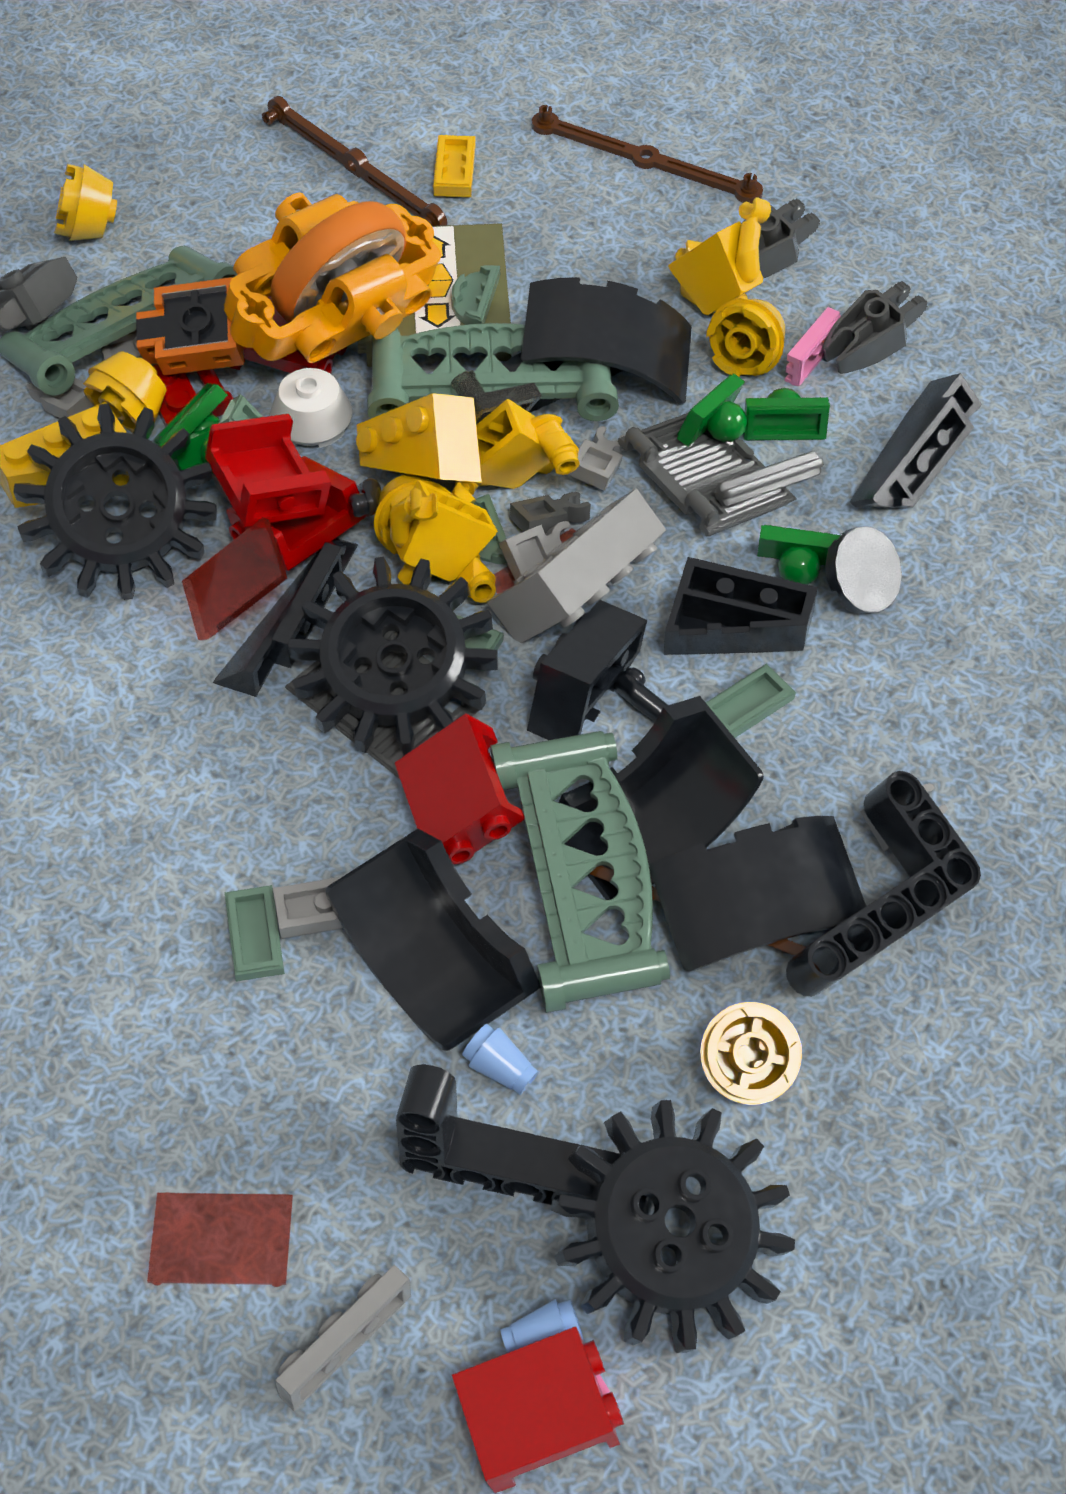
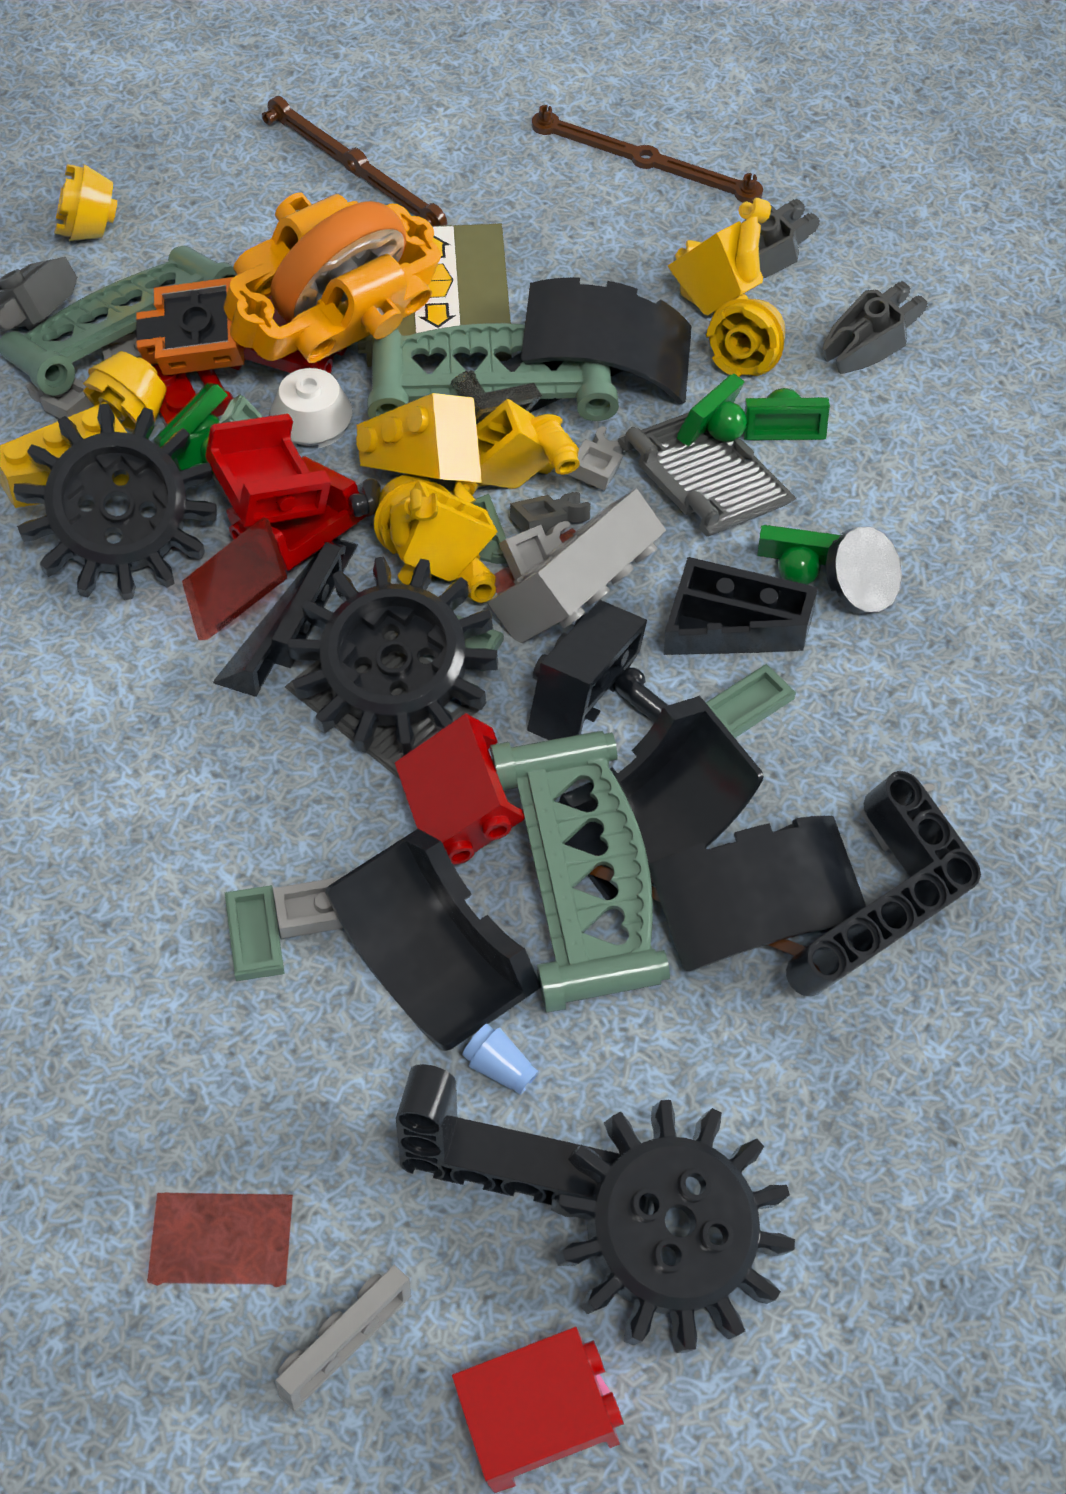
yellow plate [433,135,476,197] -> none
sand green tile [451,265,500,325] -> none
light blue cone [500,1299,584,1353] -> none
cone [700,1002,802,1105] -> none
axle [714,451,824,507] -> none
bright pink tile [784,307,841,387] -> none
black wedge [850,373,982,509] -> none

